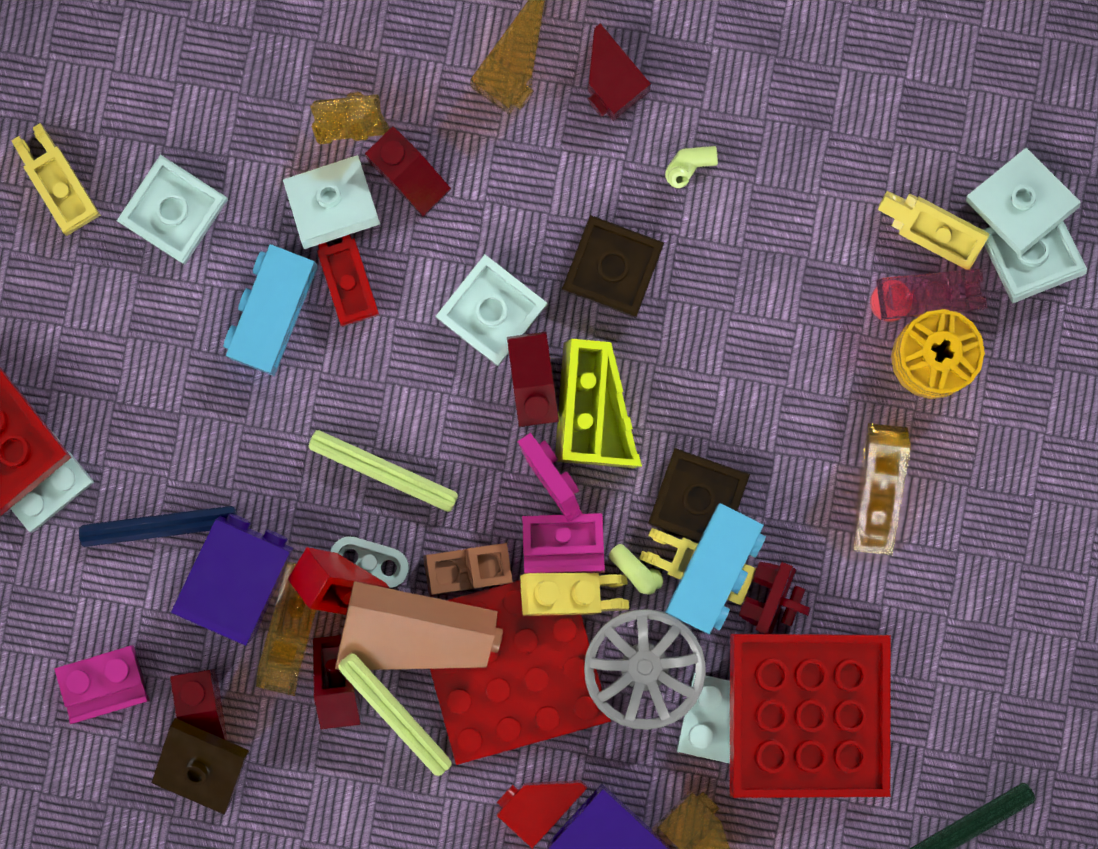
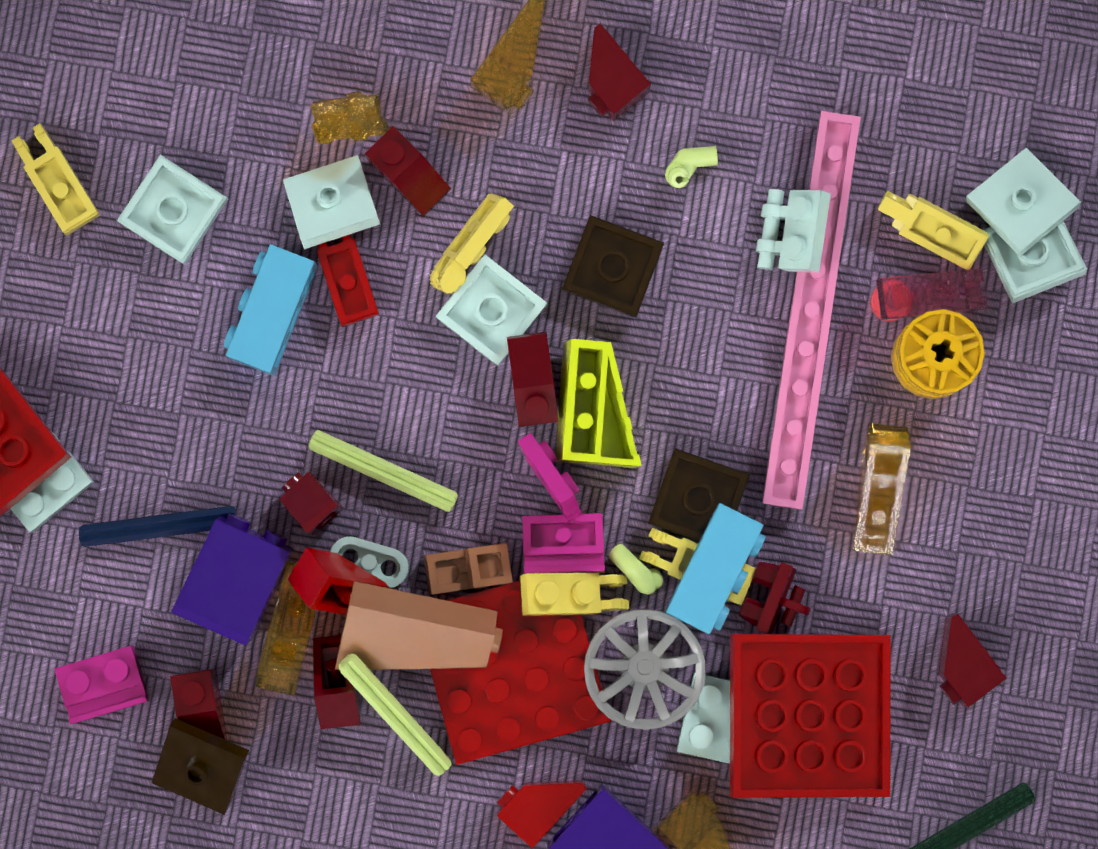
none -> dark red slope [279,472,344,535]
none -> light yellow hinge [429,193,514,294]
none -> light aqua plate [756,189,831,272]
none -> bright pink plate [762,111,861,510]
none -> dark red slope [938,613,1007,708]

